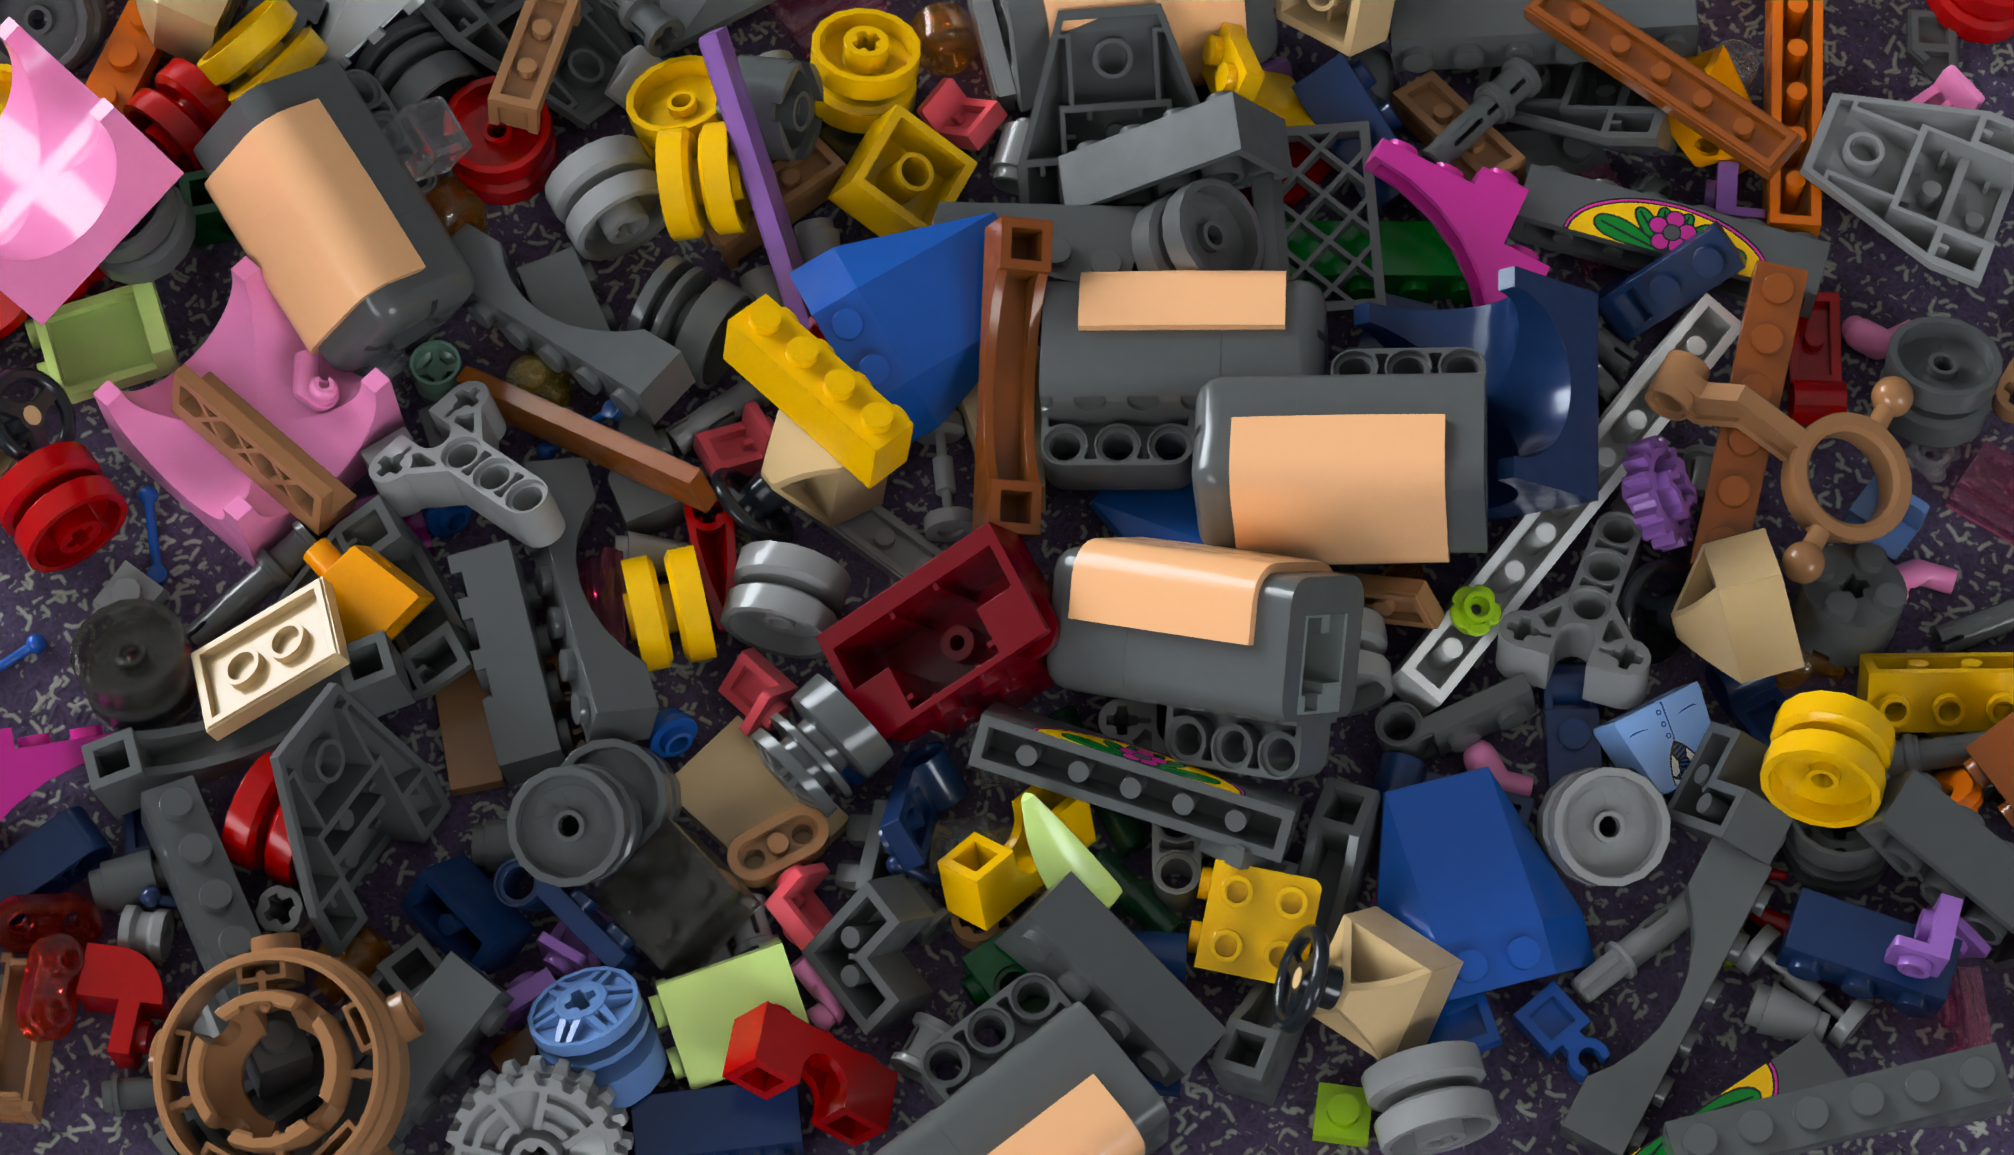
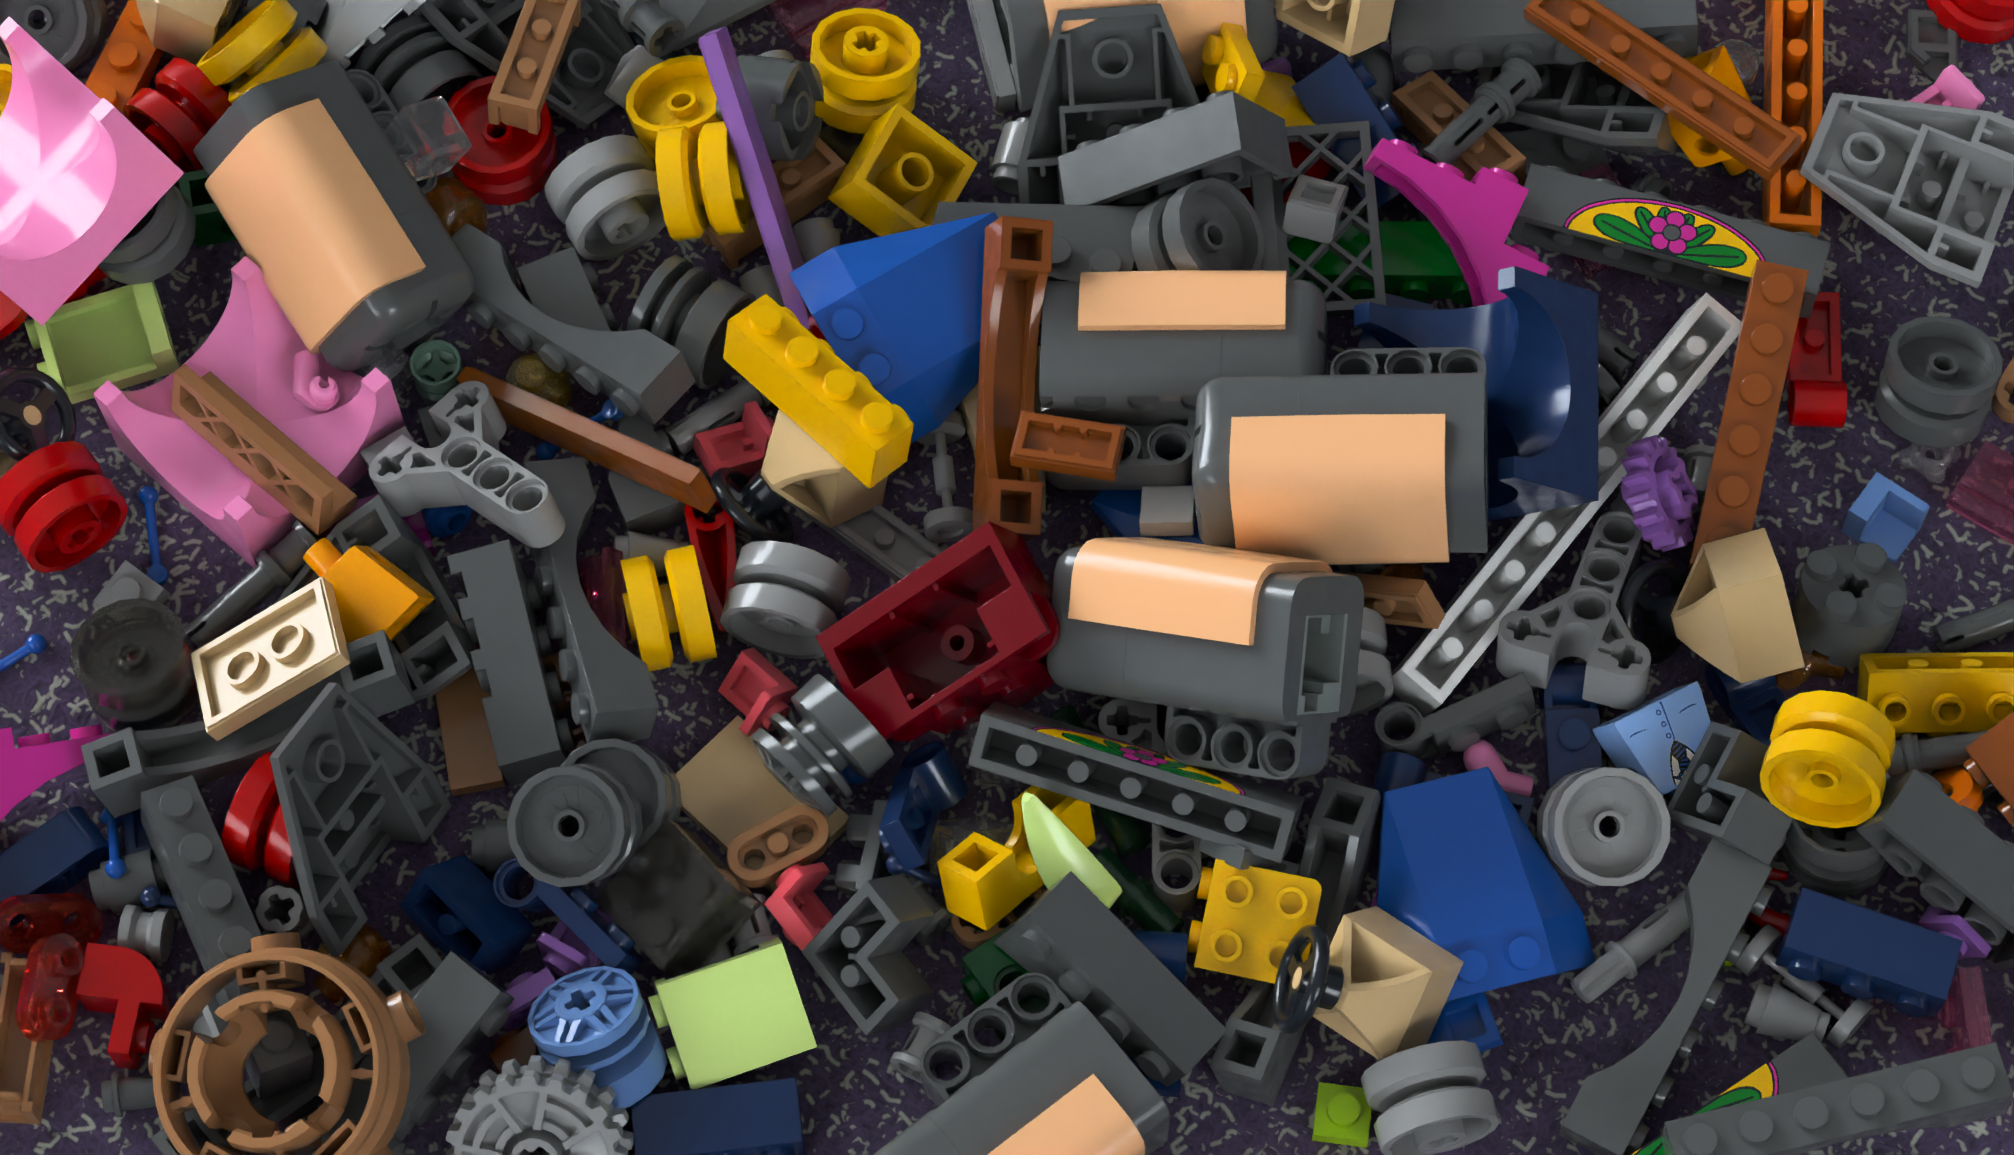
blue plate [646,708,697,758] -> none
red arch [722,1001,898,1148] -> none
bright pink arm [790,955,845,1031] -> none
clear orange head [910,2,979,76] -> none
coral bracket [917,77,1008,151] -> none
lime plate [1450,584,1501,636] -> none
blue plate [1511,981,1610,1083] -> none
dark blue plate [1598,221,1747,342] -> none
medium nougat piece [1644,350,1914,584] -> none
medium lavender bracket [1702,161,1767,223] -> none
bright pink arm [1841,315,1911,360] -> none
medium lavender bracket [1884,893,1964,979] -> none
bright pink arm [1895,559,1958,601] -> none
none -> blue hinge [99,807,127,879]
none -> dark orange plate [1010,410,1126,482]
none -> white tile [1139,486,1196,536]
none -> light grey slope [1282,175,1349,244]

